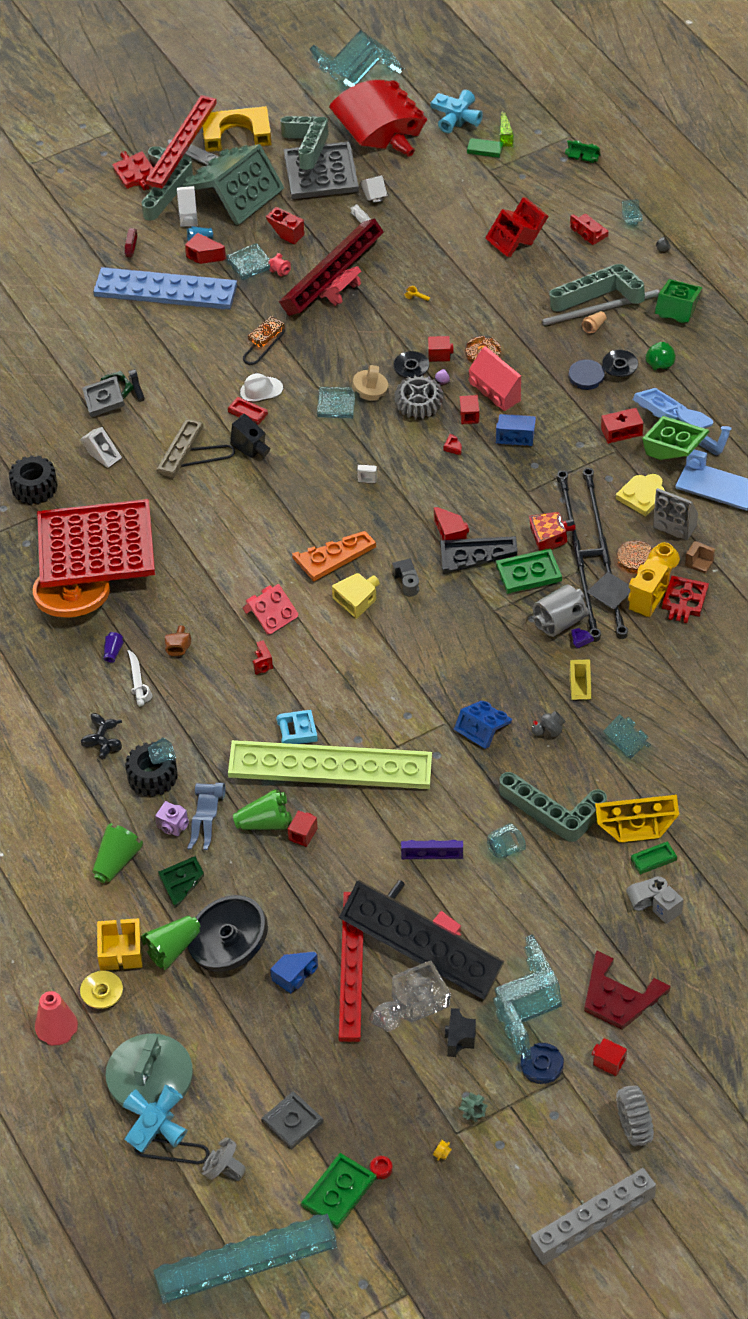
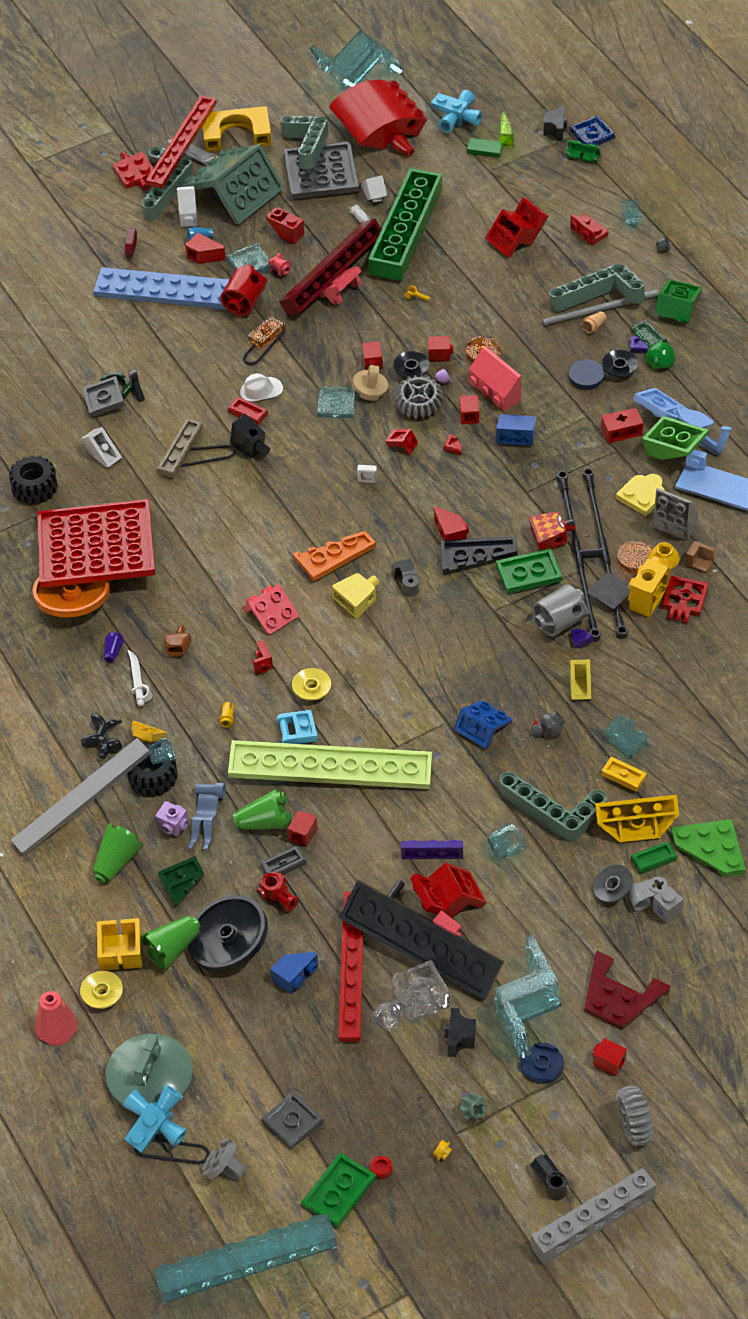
none -> light grey tile [11,738,151,856]
none -> yellow wing [131,720,168,744]
none -> yellow pin [219,702,235,728]
none -> red cylinder [220,264,267,316]
none -> red connector [257,871,299,912]
none -> dark grey tile [260,845,307,875]
none -> light yellow dish [292,668,331,701]
none -> brick [362,341,383,370]
none -> green brick [368,168,442,281]
none -> red bracket [385,429,418,454]
none -> red bracket [410,862,487,918]
none -> black piece [530,1154,567,1200]
none -> brick [543,106,567,141]
none -> clear blue tile [570,115,616,146]
none -> dark grey dish [593,864,633,903]
none -> yellow plate [601,757,647,792]
none -> dark purple tile [630,336,648,354]
none -> clear green tile [631,319,667,348]
none -> bright green plate [671,819,746,877]

